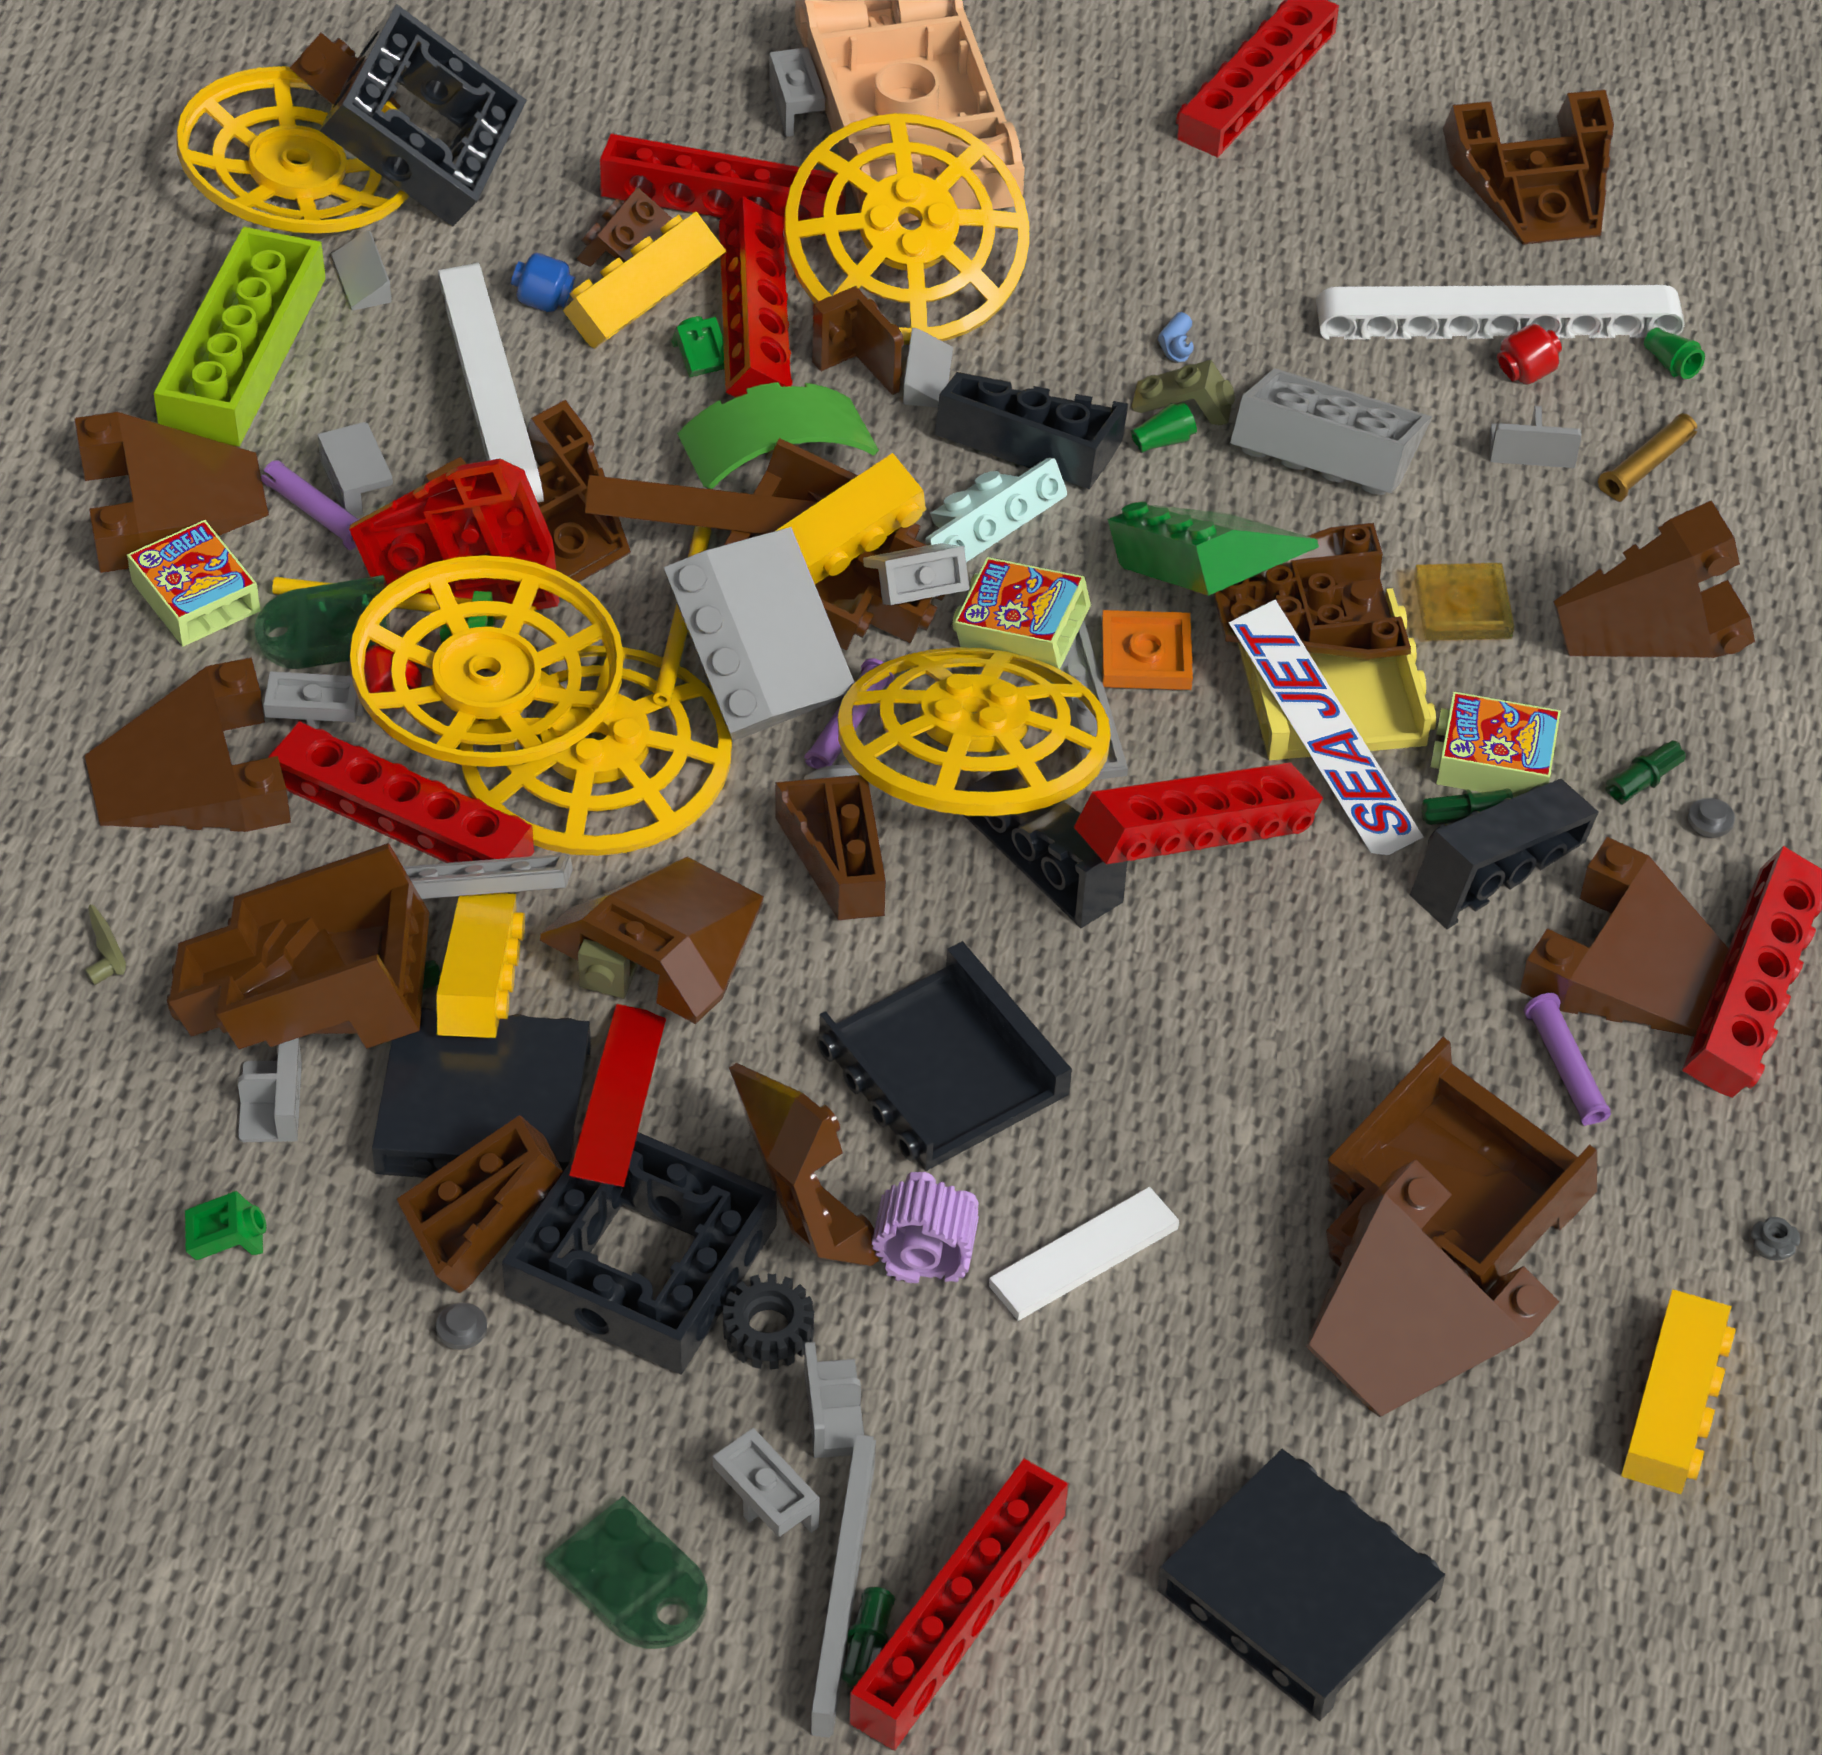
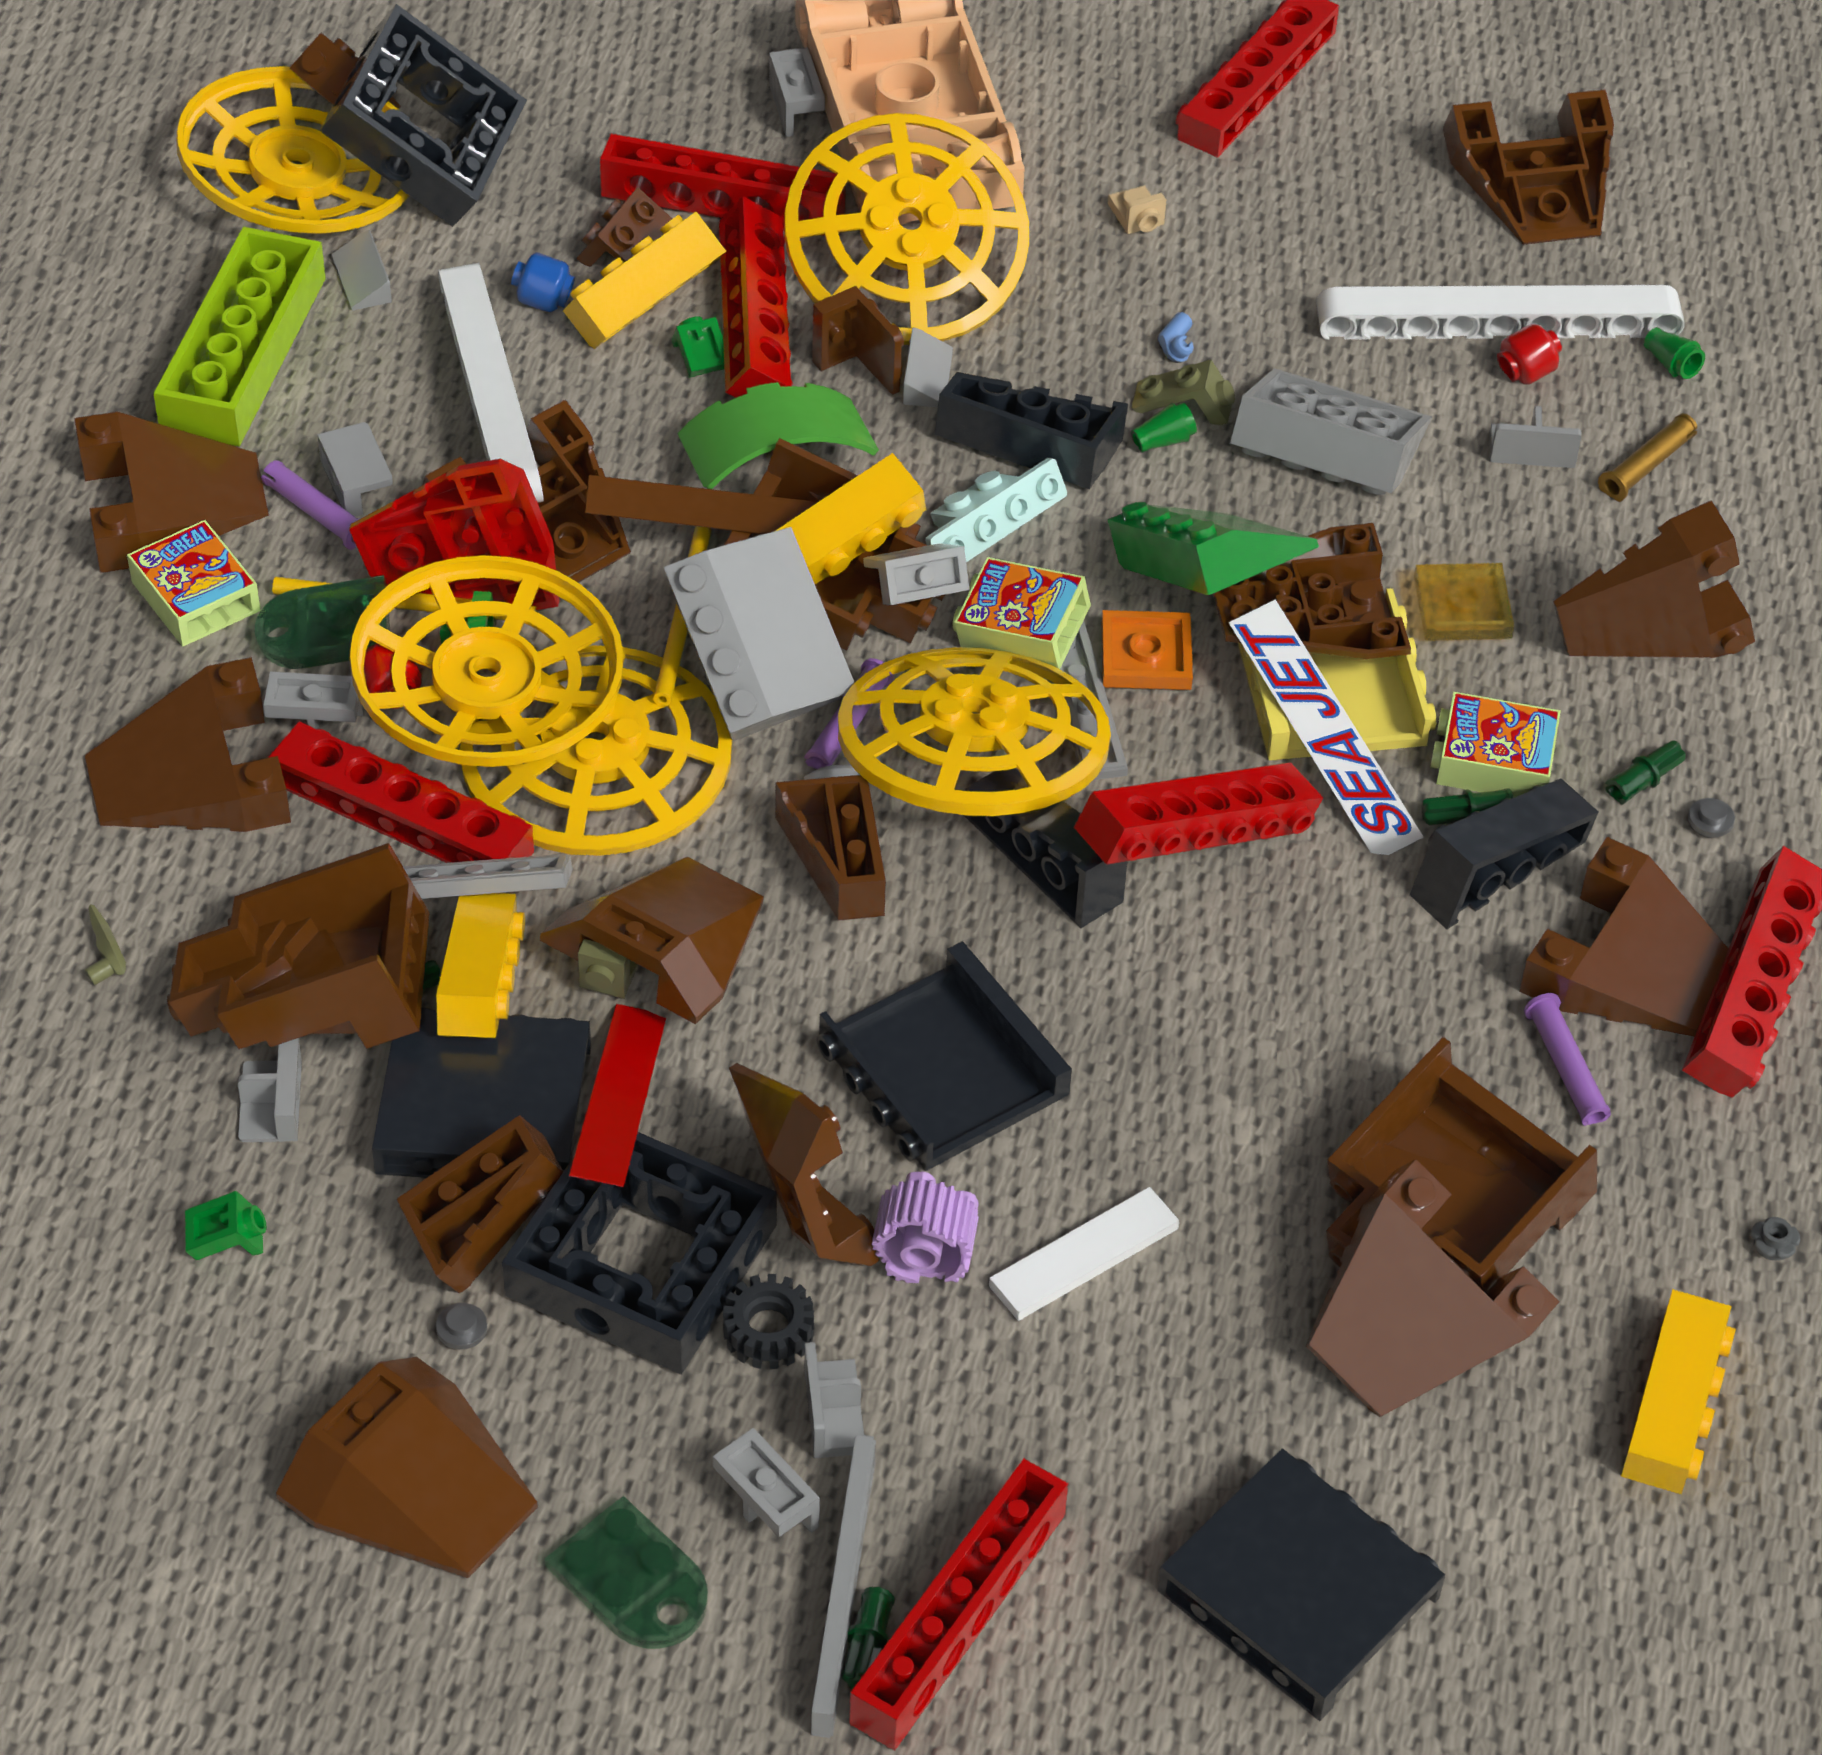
none -> reddish brown wedge [276,1357,538,1578]
none -> tan bracket [1108,186,1166,234]

